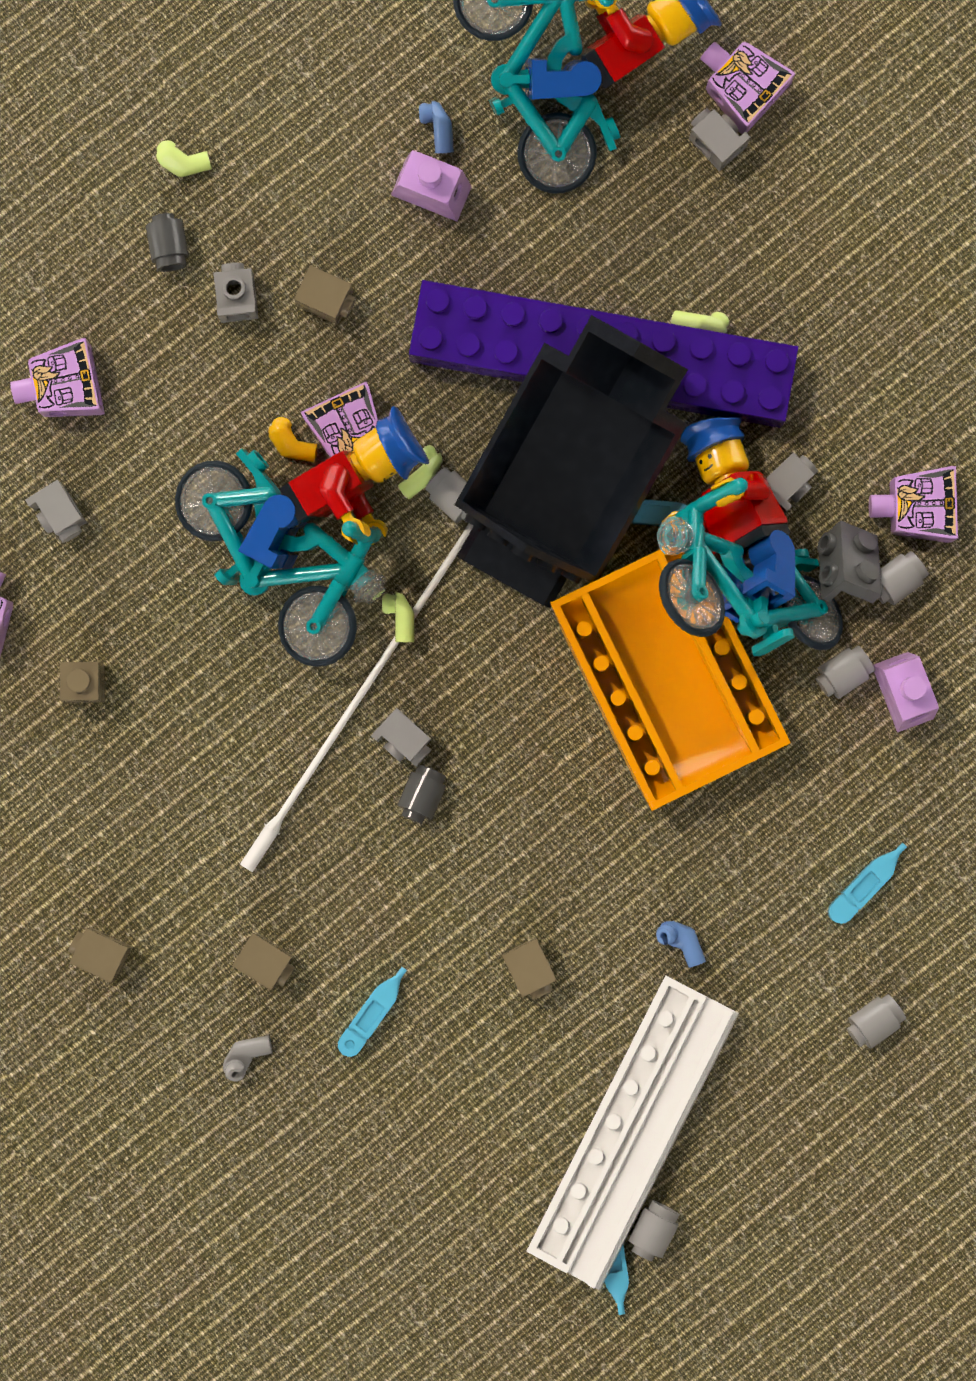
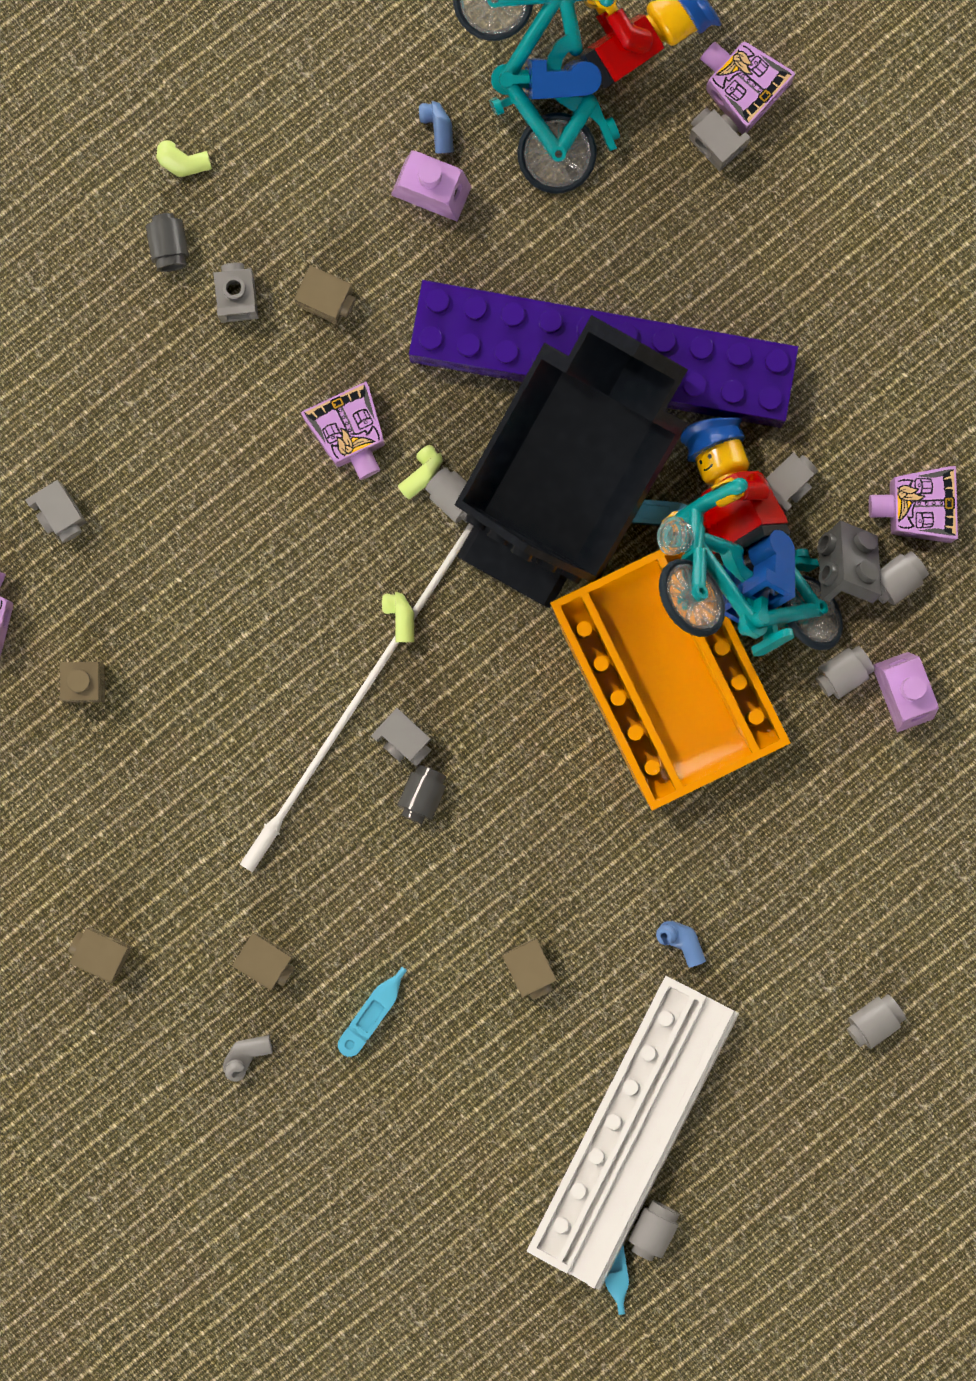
lavender torso [10,338,105,417] -> none
piece [175,406,429,667] -> none
yellow arm [268,417,318,463] -> none
yellowish green arm [671,310,729,333] -> none
medium azure piece [828,843,907,924] -> none

